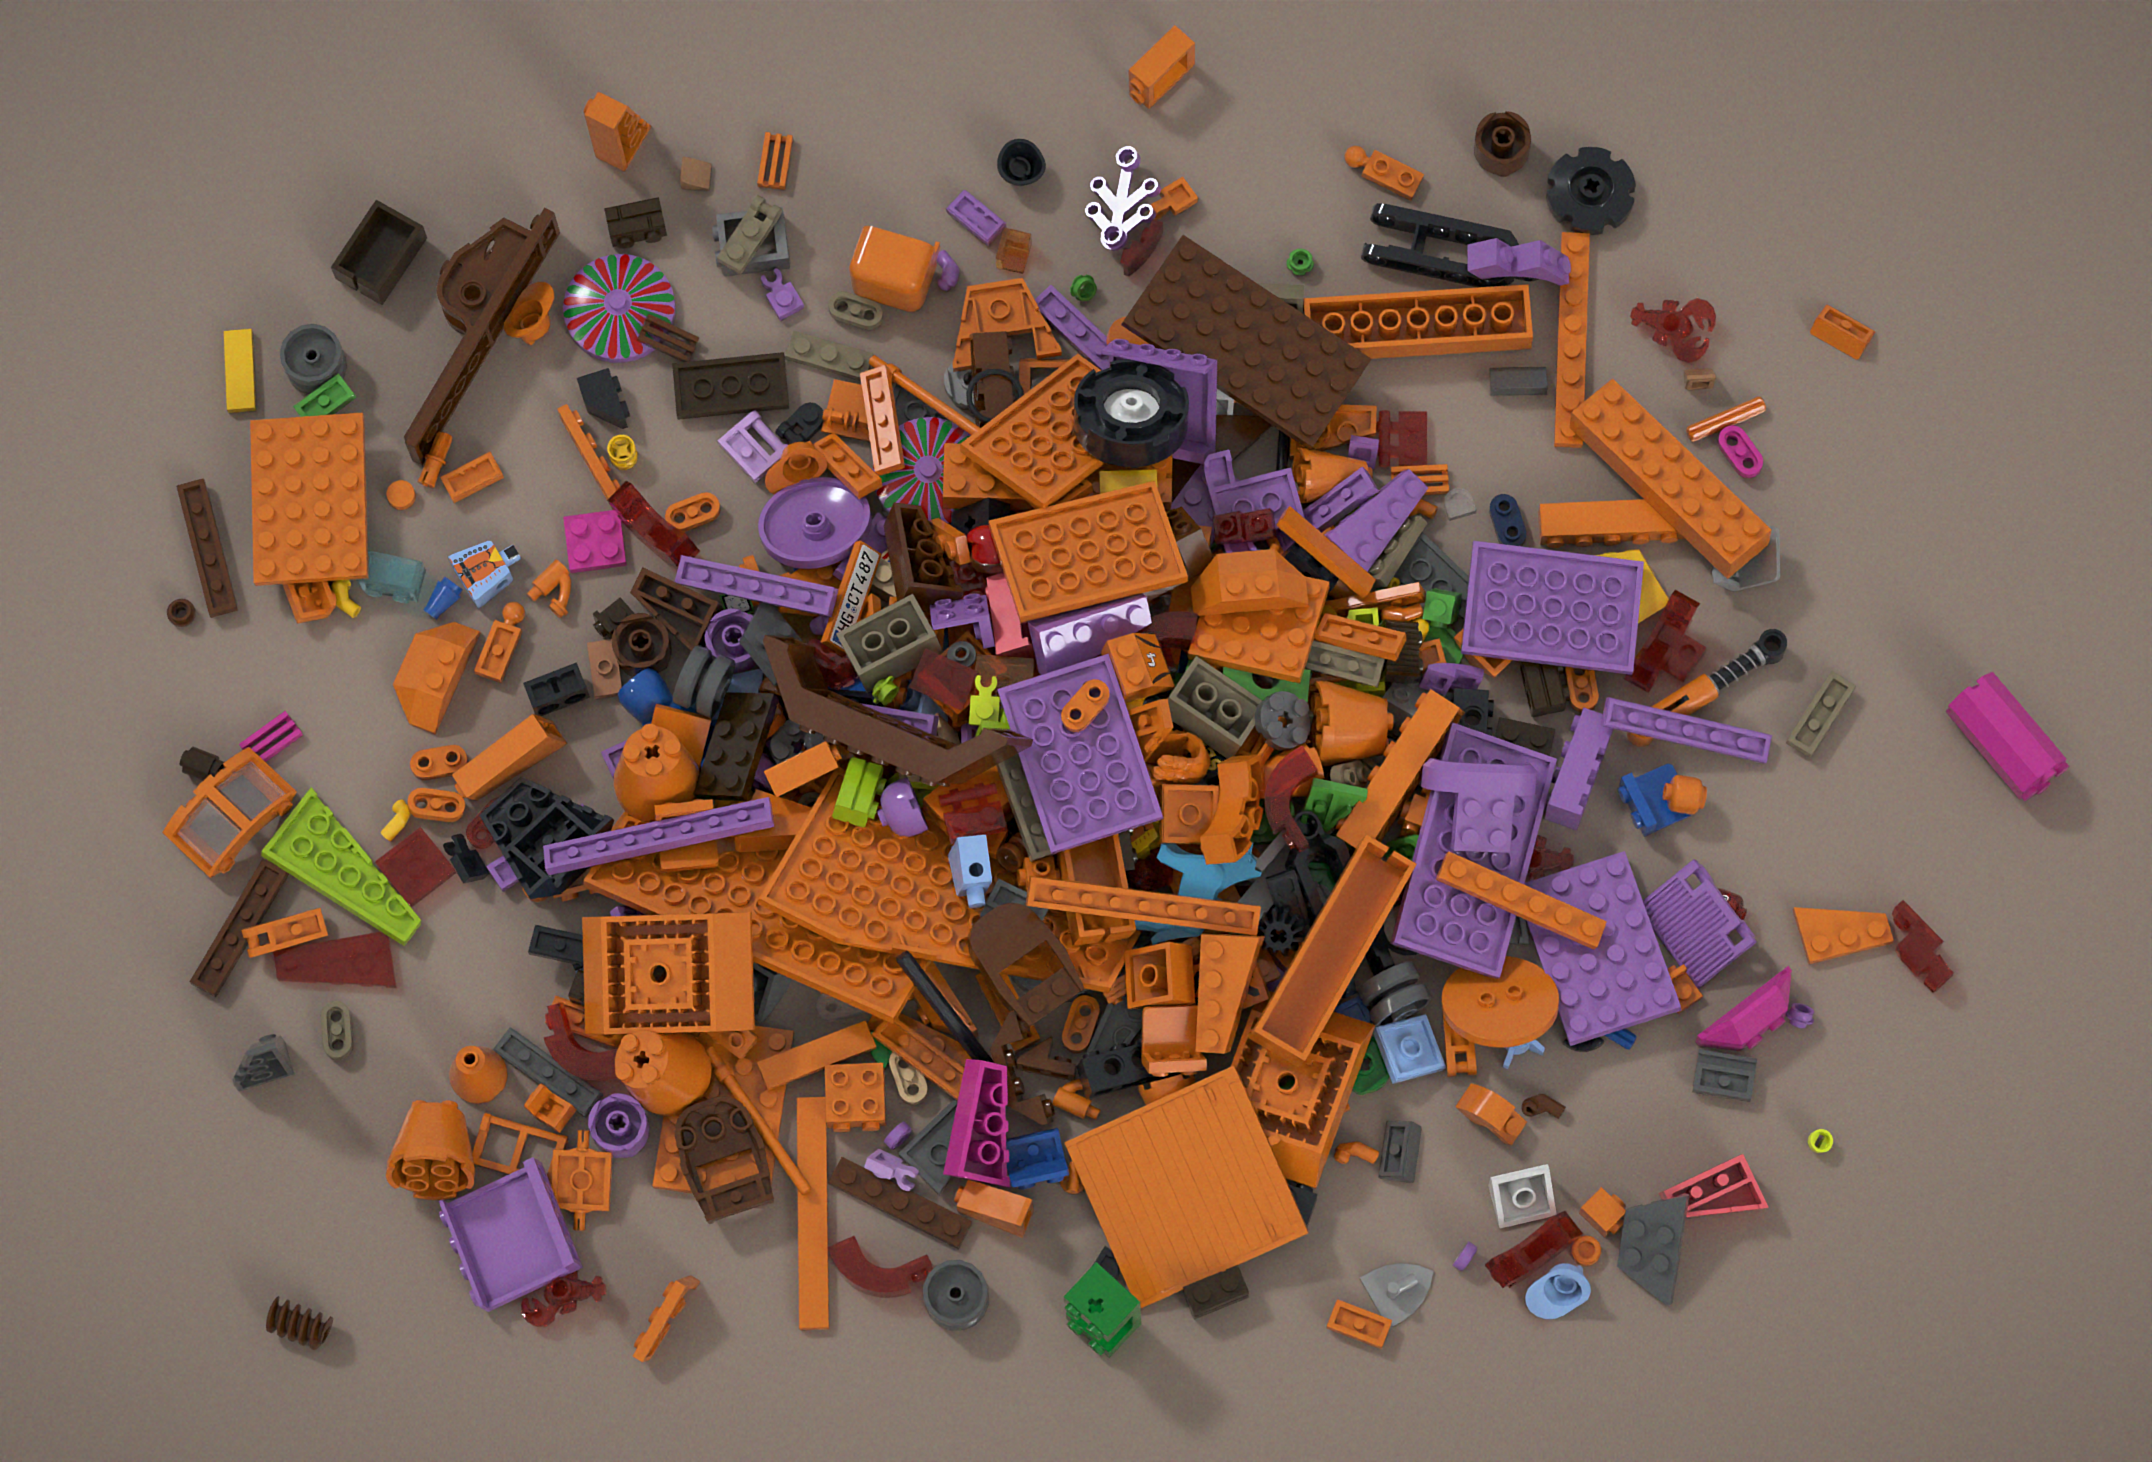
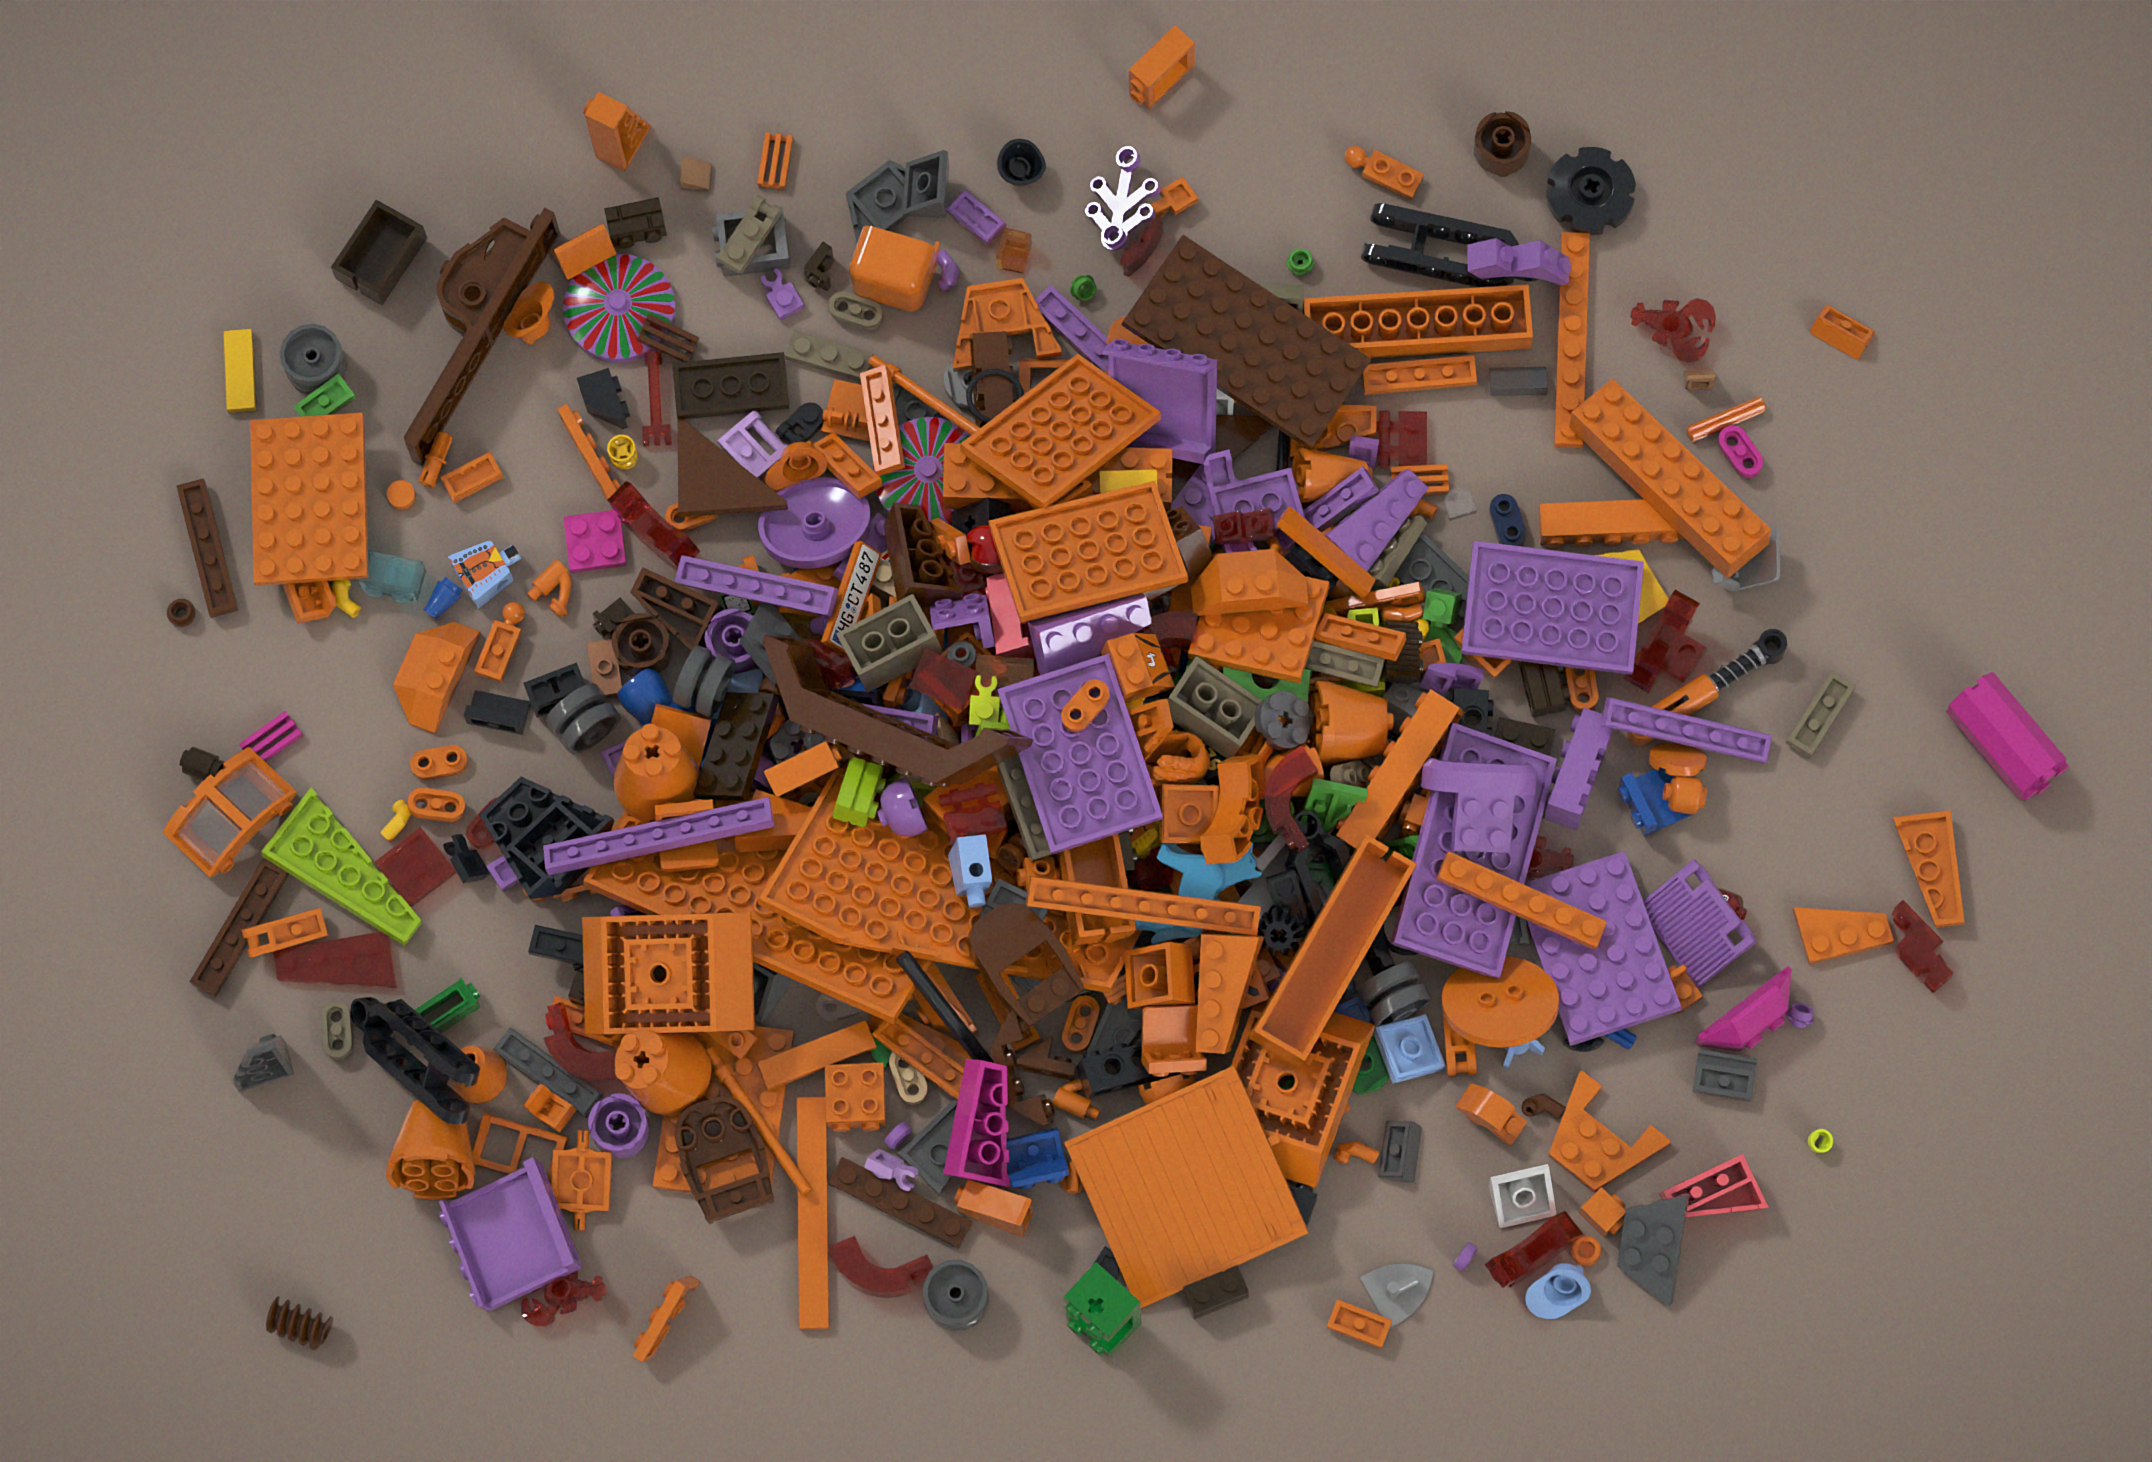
orange slope [452,714,567,801] -> none
lime plate [872,676,899,705] -> none
black piece [1073,359,1189,468] -> none
none -> black piece [350,997,480,1125]
none -> green window [415,978,480,1033]
none -> black panel [464,690,531,735]
none -> dark grey wheel [546,683,620,755]
none -> orange slope [549,224,616,280]
none -> clear red hinge [642,351,672,447]
none -> reddish brown tile [677,418,788,517]
none -> dark brown bracket [804,242,834,291]
none -> dark grey wing [846,160,908,243]
none -> dark grey slope [902,150,949,218]
none -> orange plate [1362,355,1477,395]
none -> orange wing [1548,1070,1671,1192]
none -> orange tile [1649,743,1707,777]
none -> orange wing [1893,810,1965,928]

